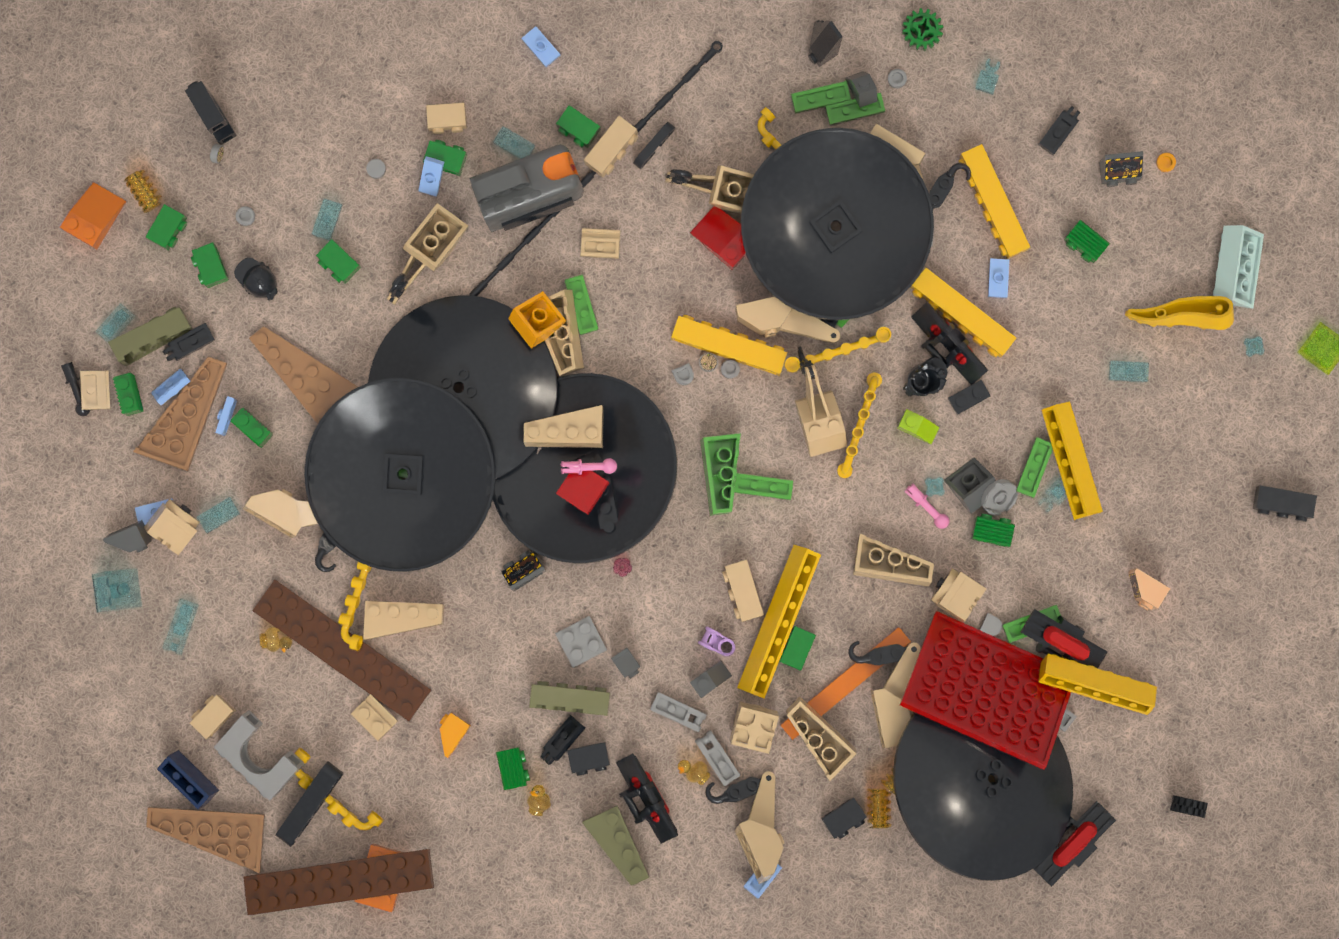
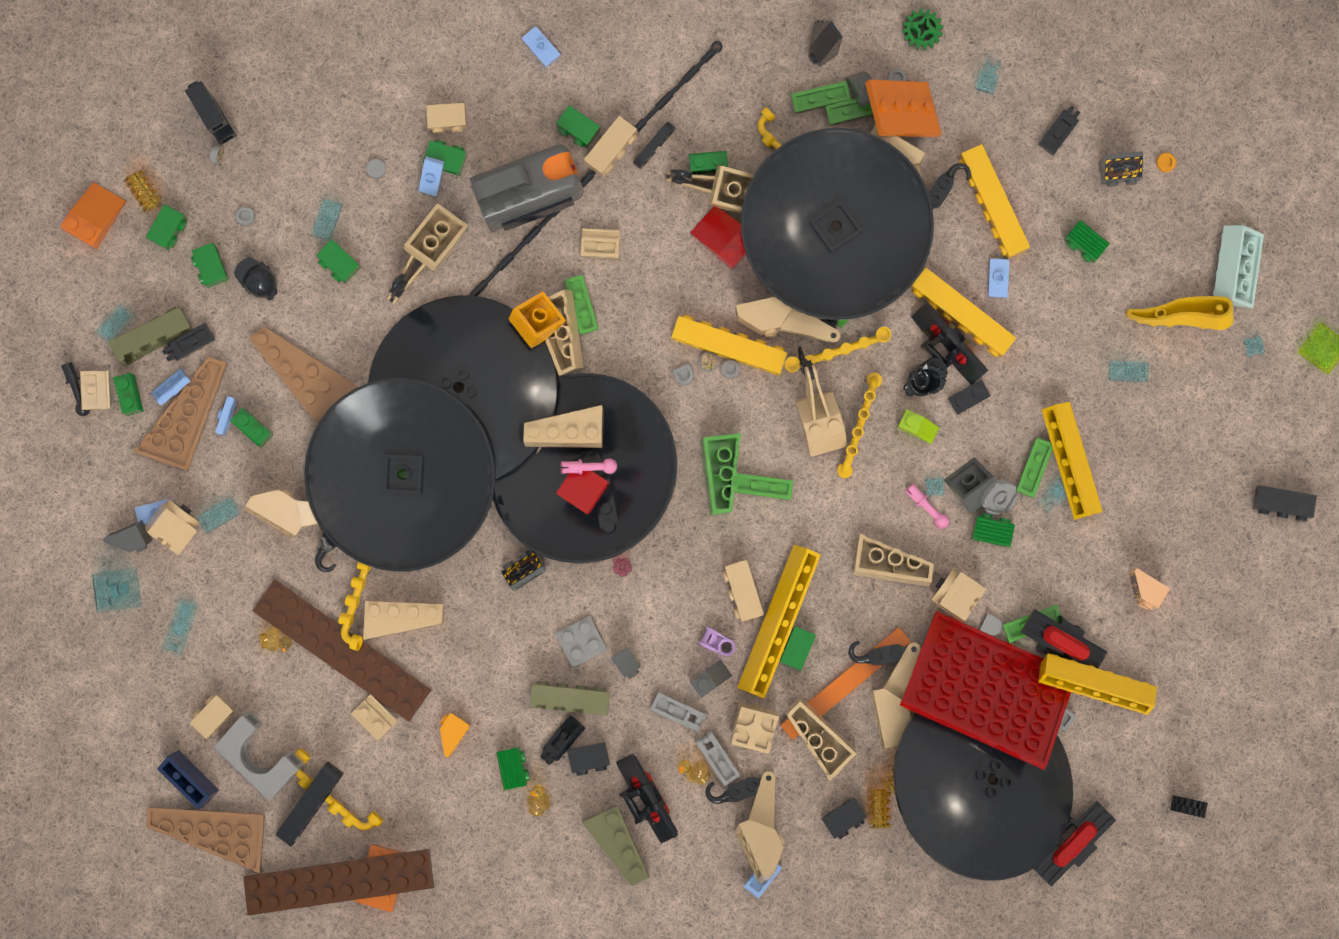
clear light blue plate [493,126,536,159] -> none
none -> green brick [689,151,728,175]
none -> orange plate [865,79,942,137]

